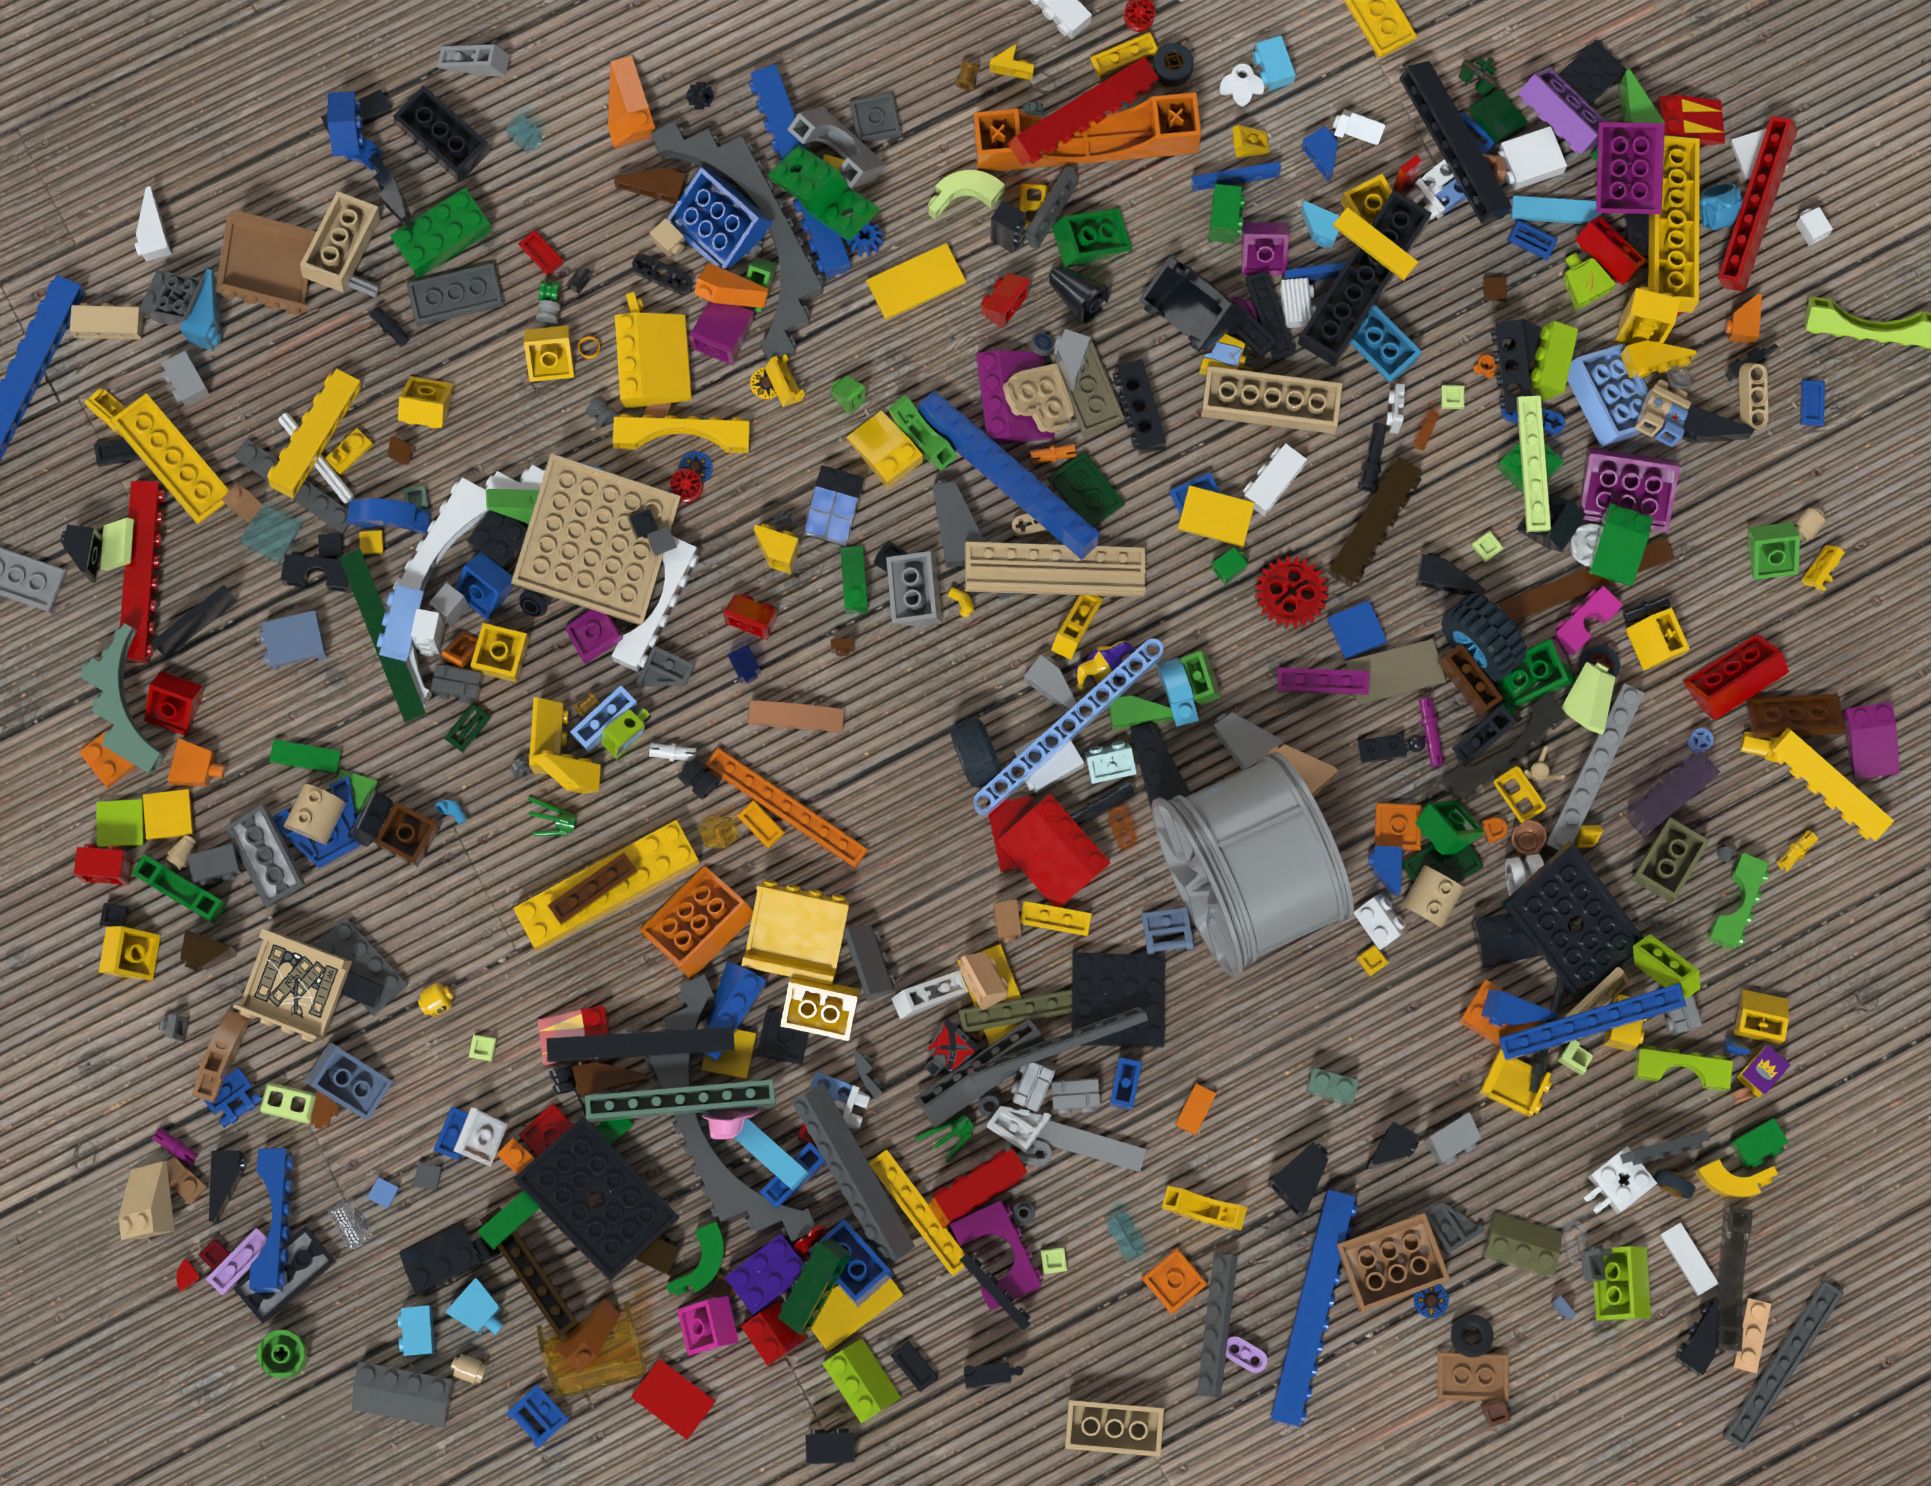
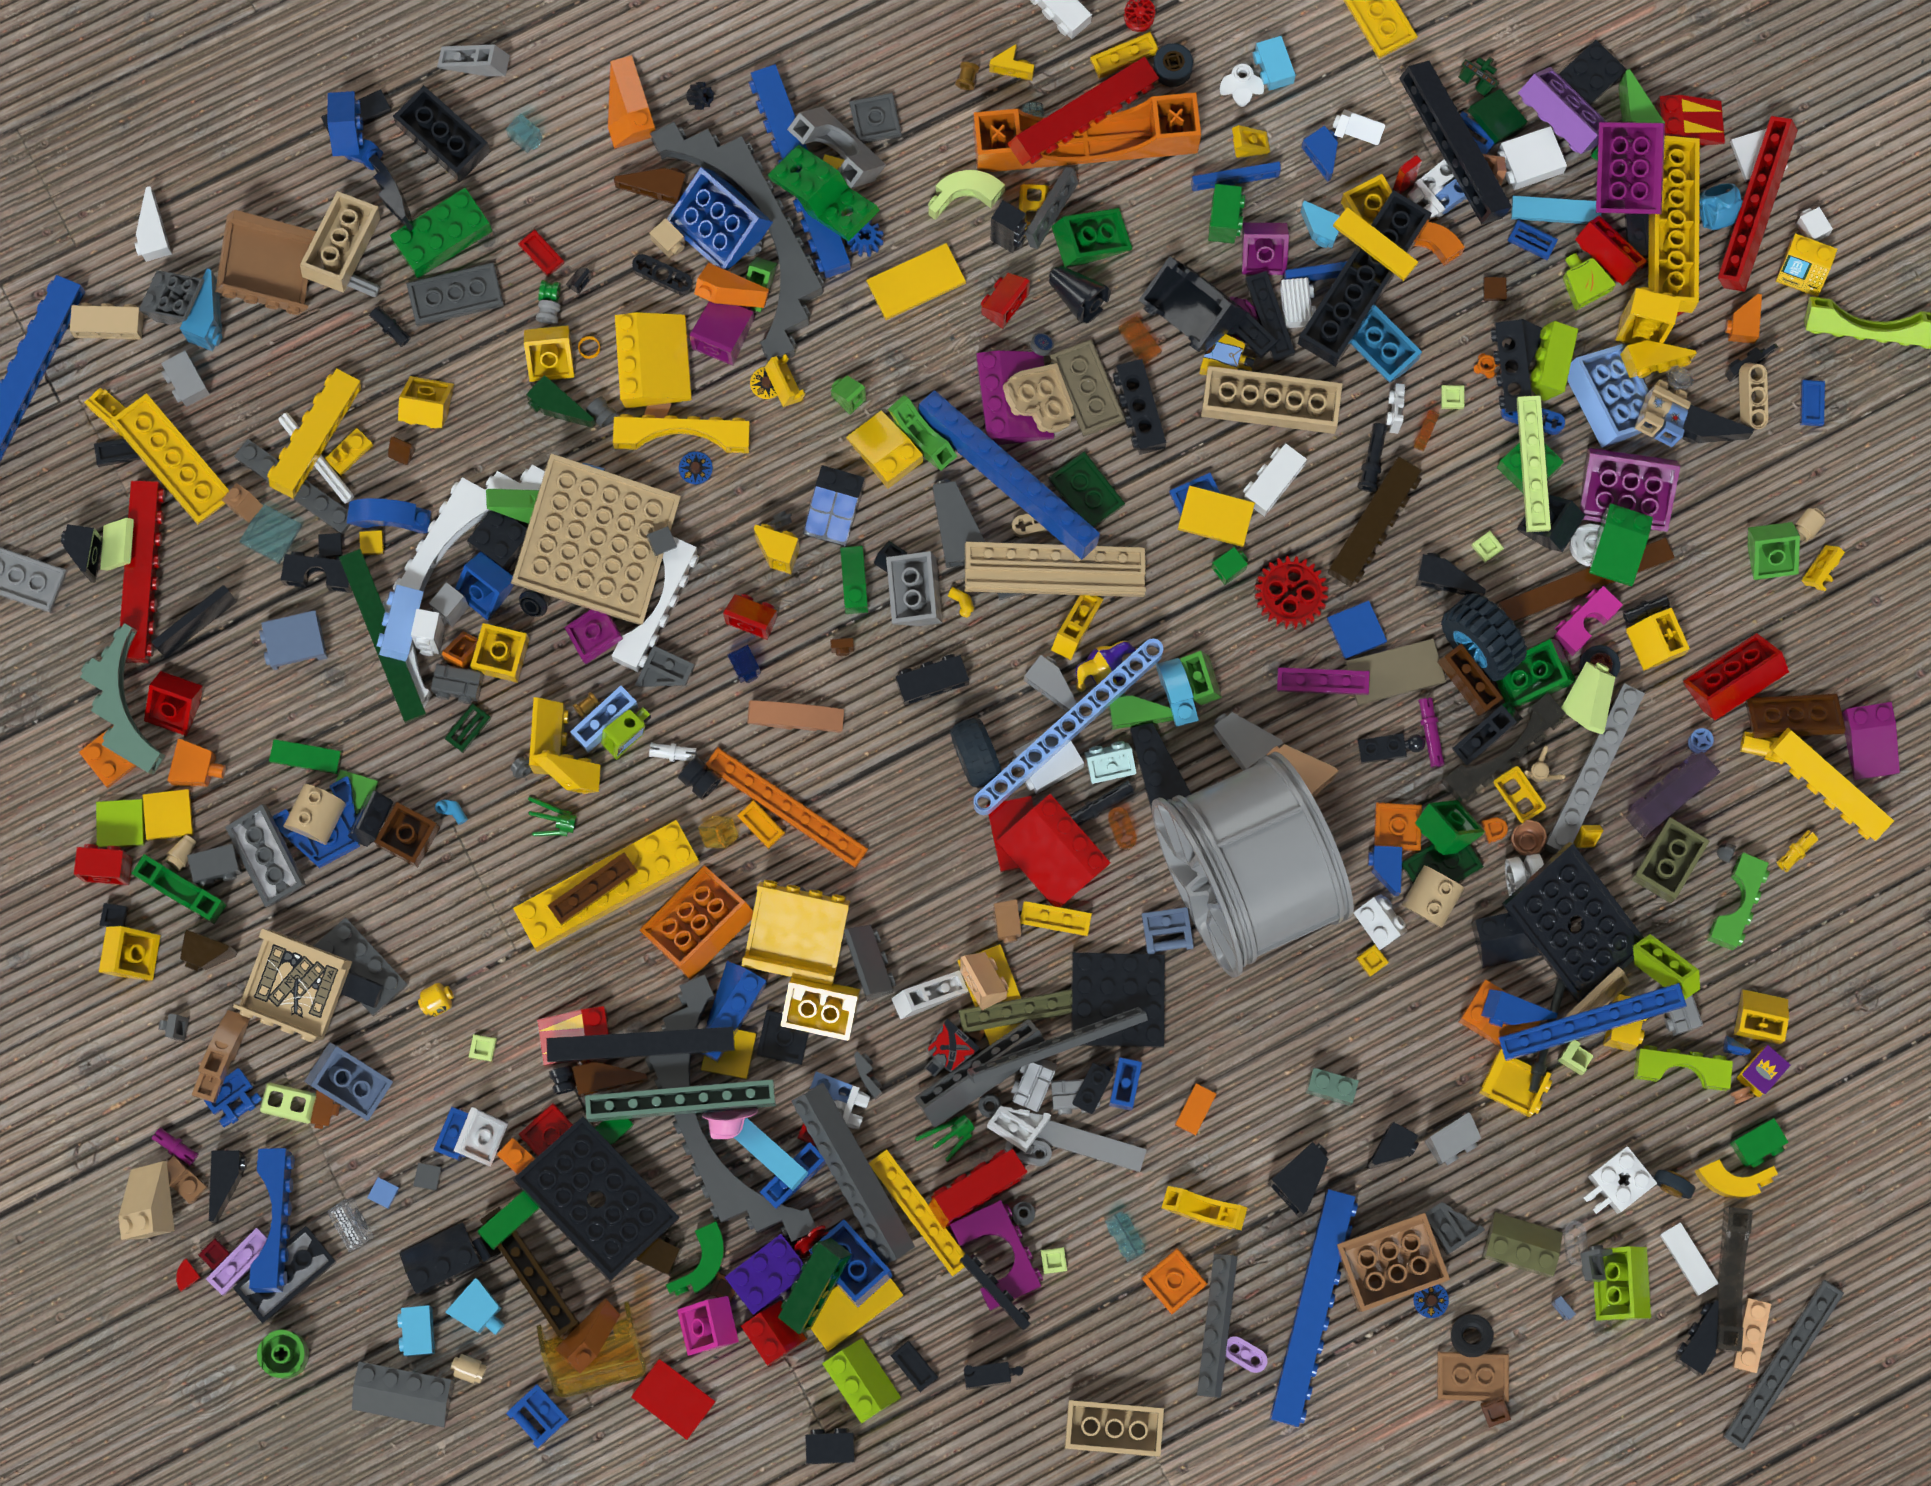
sand green tile [403,485,429,509] -> none
yellow plate [626,292,644,313] -> none
black plate [627,509,659,539] -> none
red wheel [670,469,703,503] -> none
orange pin [1029,443,1076,465] -> none
light grey slope [1054,329,1091,391] -> none
dark grey plate [1620,1131,1710,1166] -> none
none -> dark green slope [526,375,596,428]
none -> black brick [896,654,969,706]
none -> black bracket [1072,1063,1114,1114]
none -> clear orange plate [1118,315,1162,364]
none -> orange arch [1413,222,1465,266]
none -> yellow slope [1775,233,1838,297]

